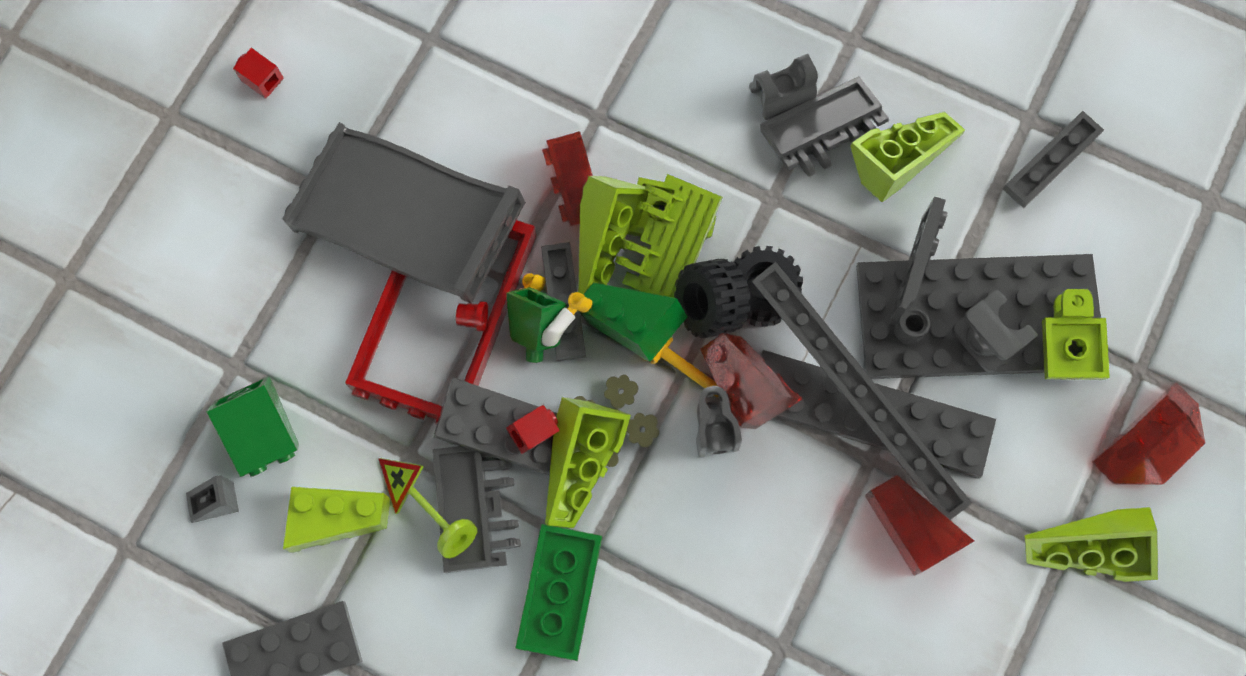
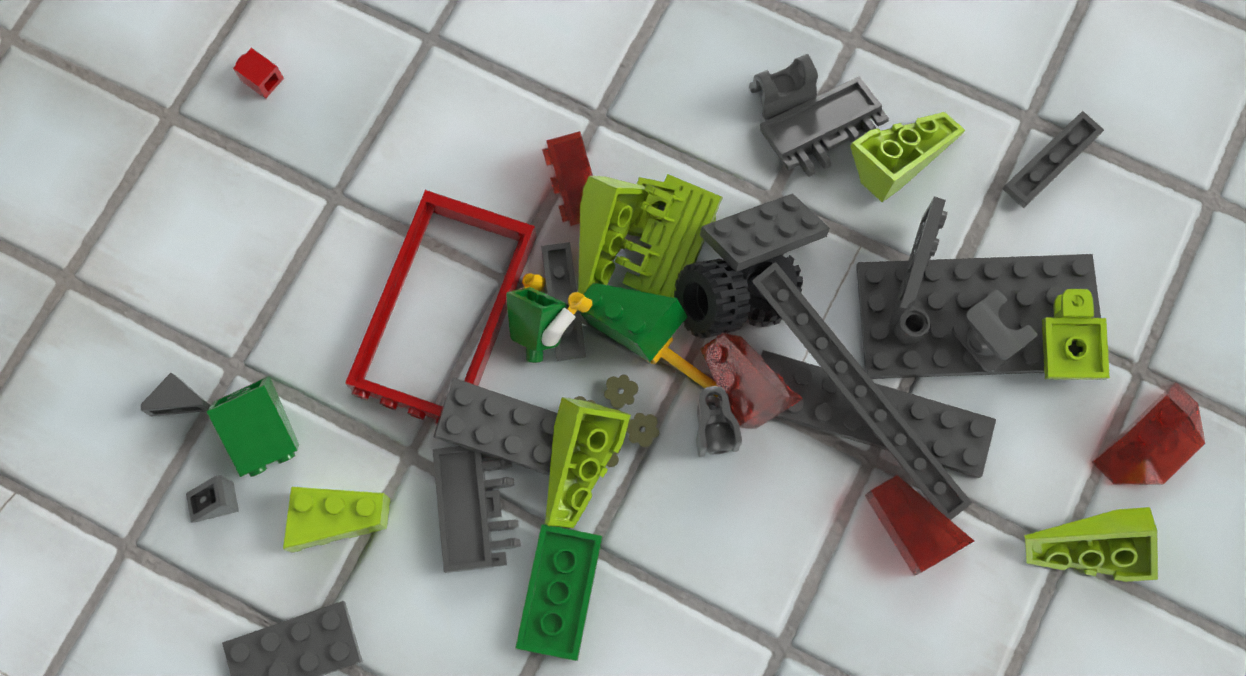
dark grey panel [282,122,526,304] -> none
lime piece [378,458,477,558] -> none
red piece [456,301,488,332] -> none
red brick [506,404,560,454] -> none
none -> dark grey slope [141,373,211,417]
none -> dark grey plate [700,193,830,272]

